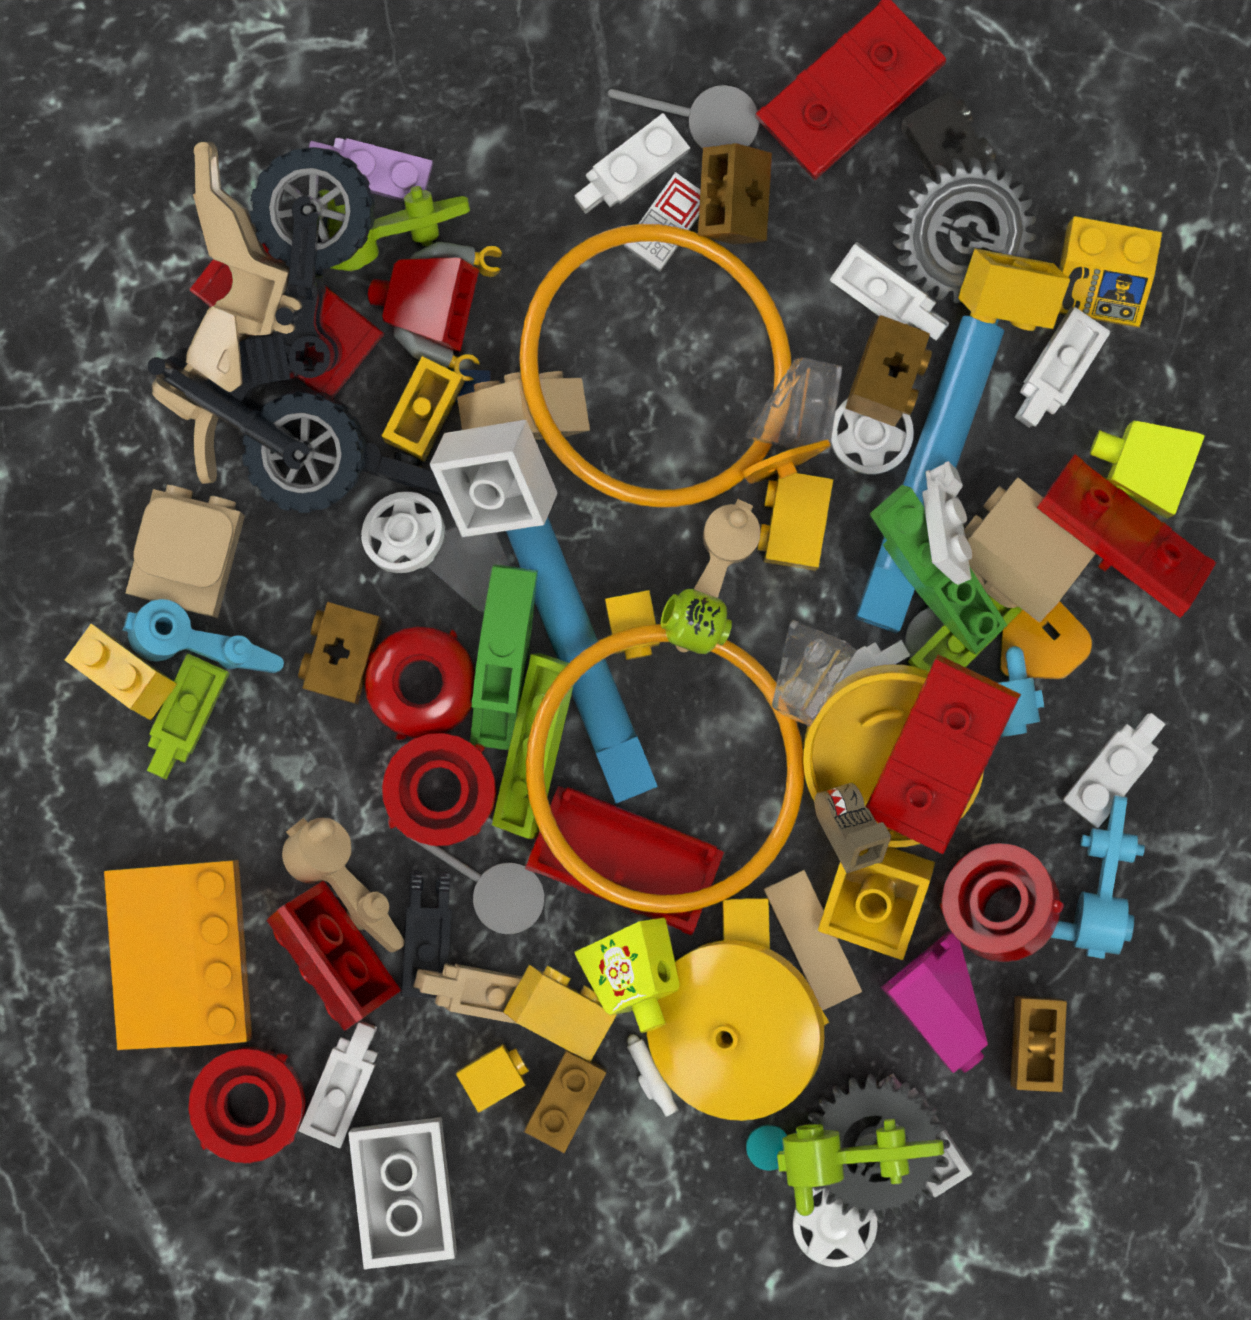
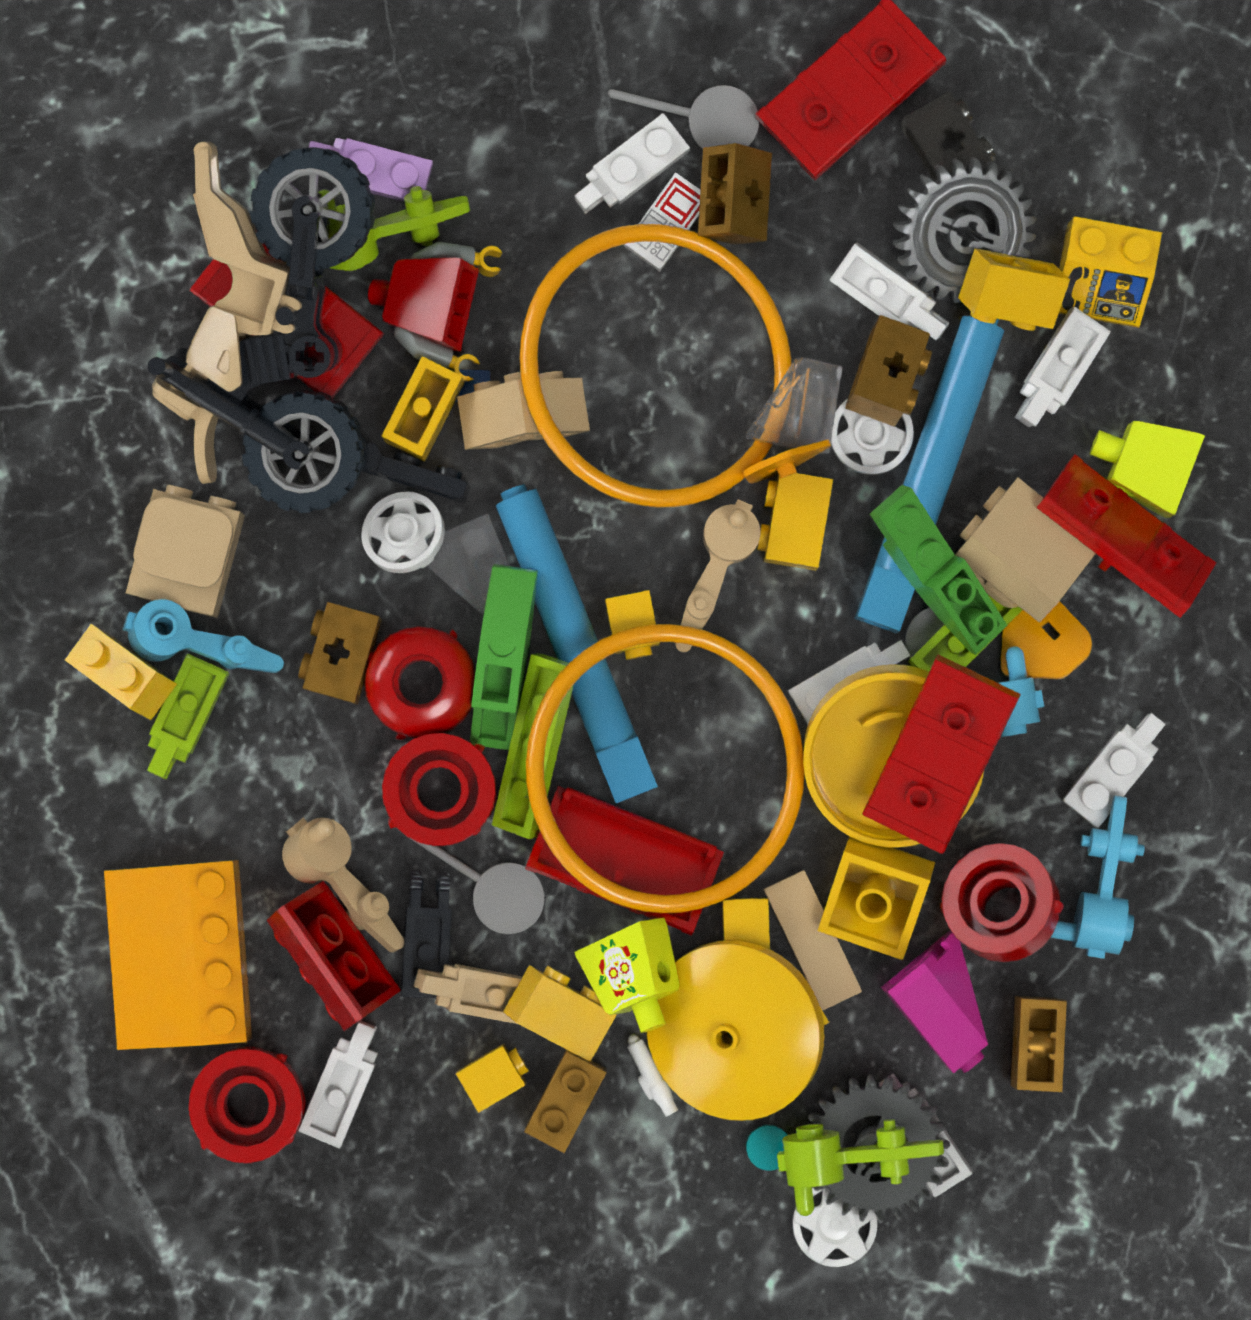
white brick [348,1117,457,1269] -> none
white brick [430,420,557,537] -> none
lime head [661,589,732,654] -> none
clear wing [772,620,857,727] -> none
dark tan leg [814,783,891,873] -> none
white hinge [922,461,972,585] -> none

